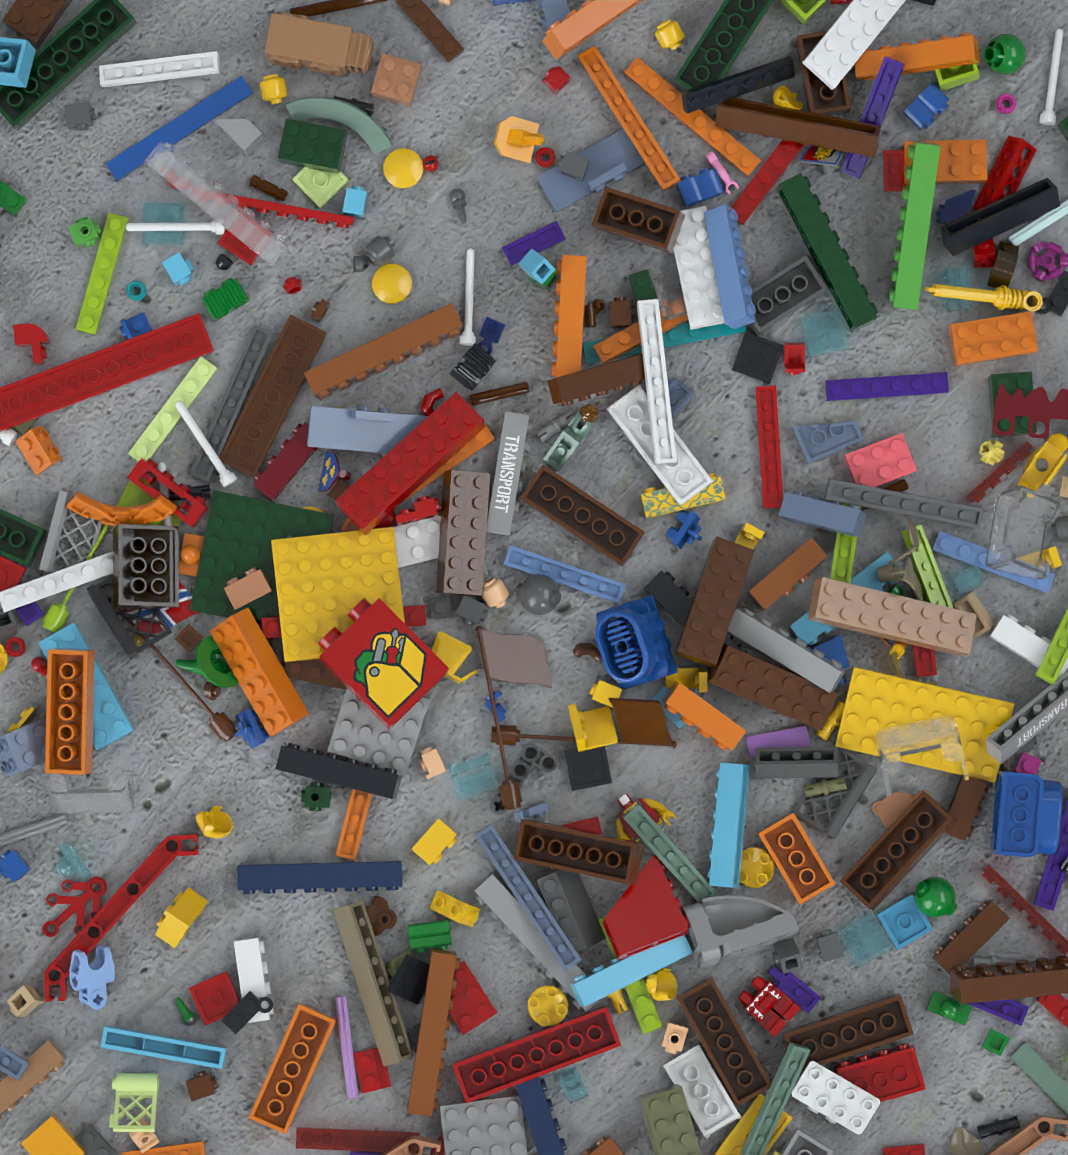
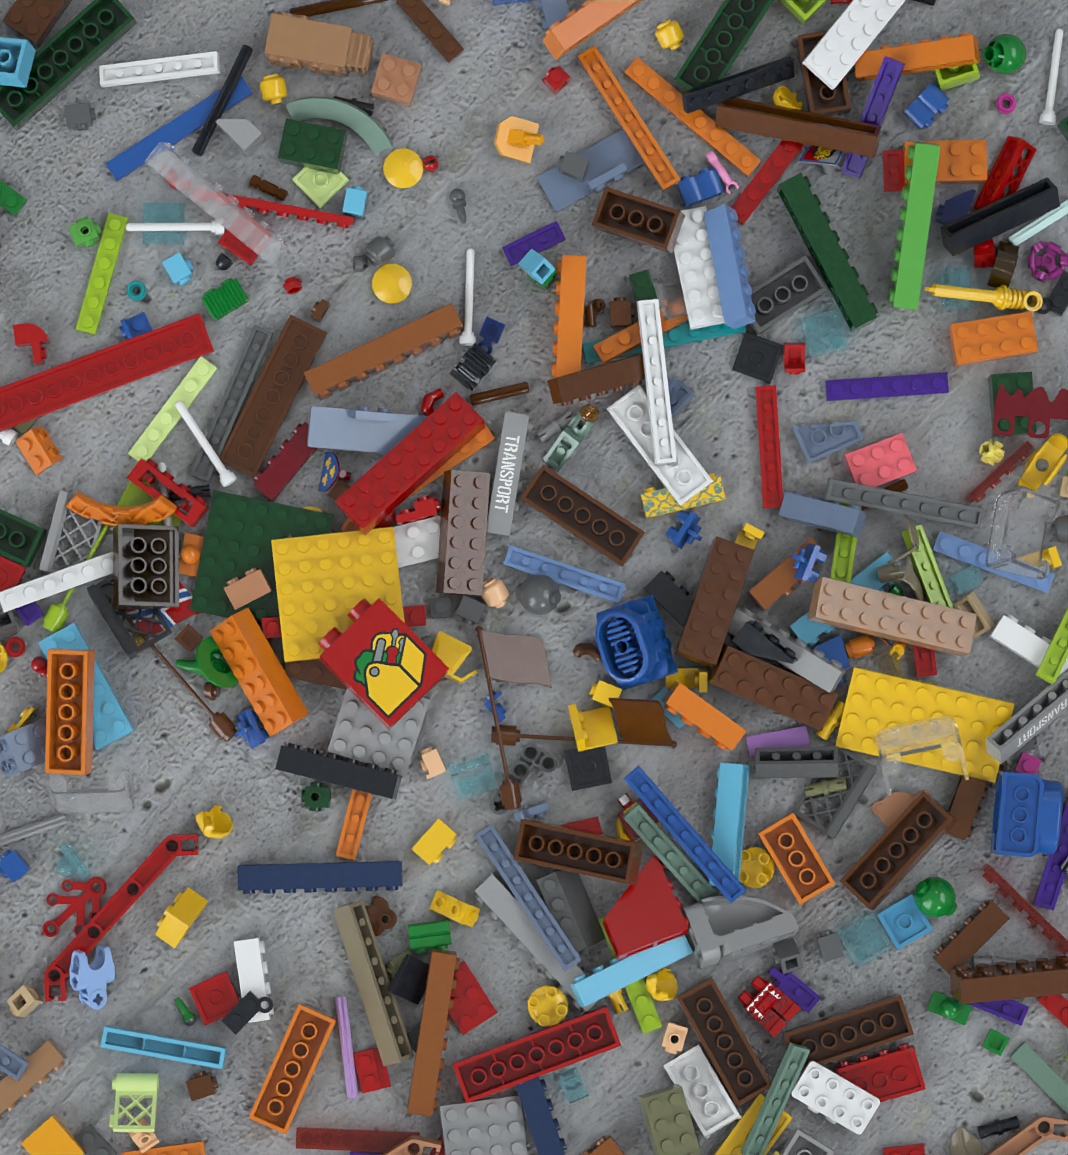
red plate [535,147,556,168] -> none
none -> black axle [192,45,253,156]
none -> blue tile [623,765,746,903]
none -> black slope [732,620,799,664]
none -> blue hips [791,543,827,582]
none -> orange brick [844,634,876,659]

